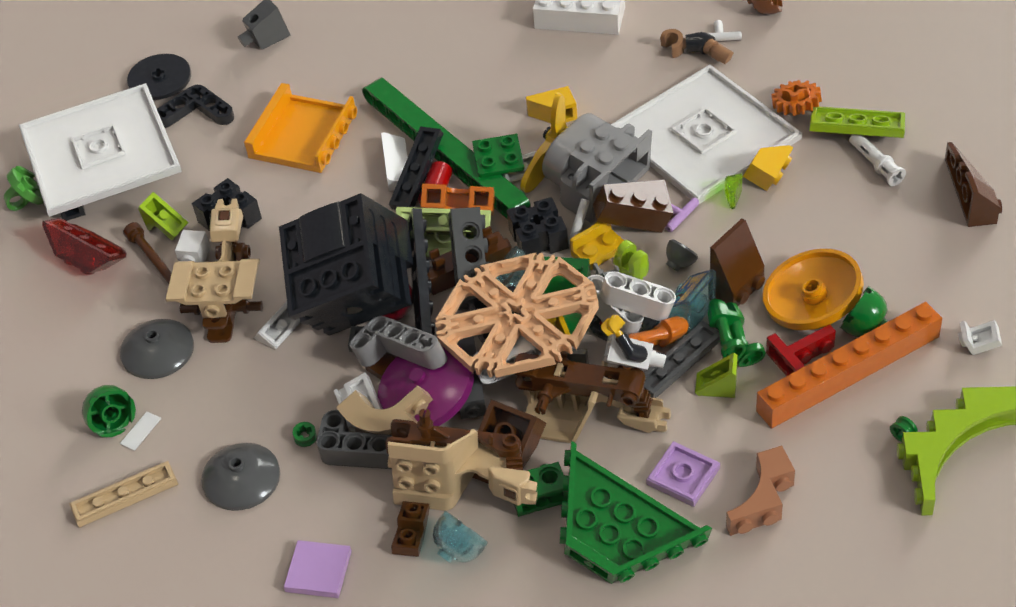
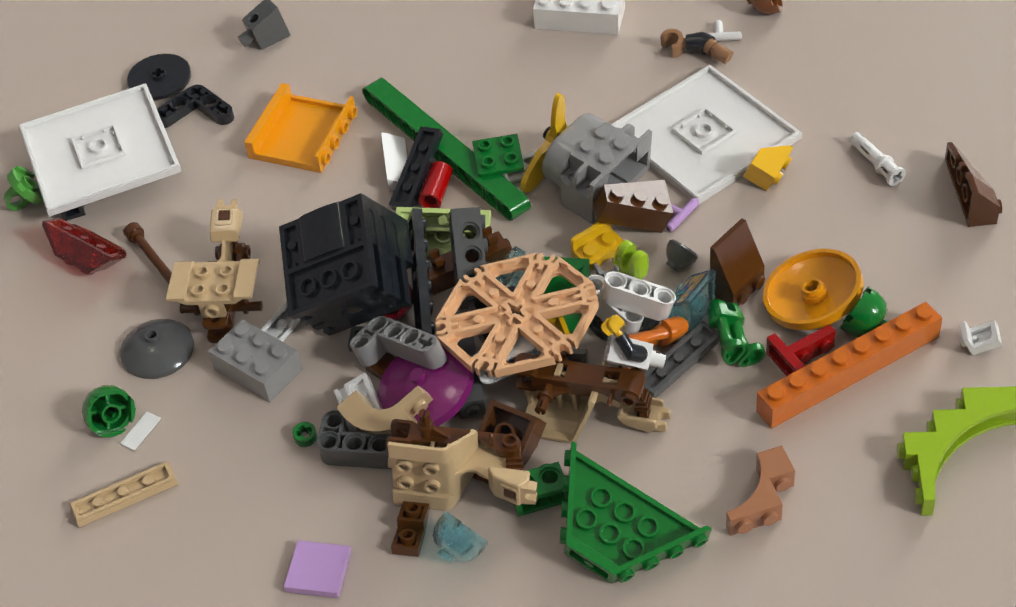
lime slope [138,192,189,240] -> none
white brick [175,230,210,262] -> none
black brick [192,178,262,234] -> none
dark grey dish [201,443,280,511] -> none
orange arch [421,184,495,216] -> none
black brick [507,197,569,256] -> none
yellow slope [526,86,577,123] -> none
white piece [568,198,590,245] -> none
lavender tile [646,441,720,507] -> none
lime slope [695,353,738,398] -> none
clear neon green slope [725,174,743,209] -> none
orange gear [771,80,822,116] -> none
lime tile [809,106,905,138] -> none
green bush [890,416,918,442] -> none
none -> light grey brick [208,319,303,402]

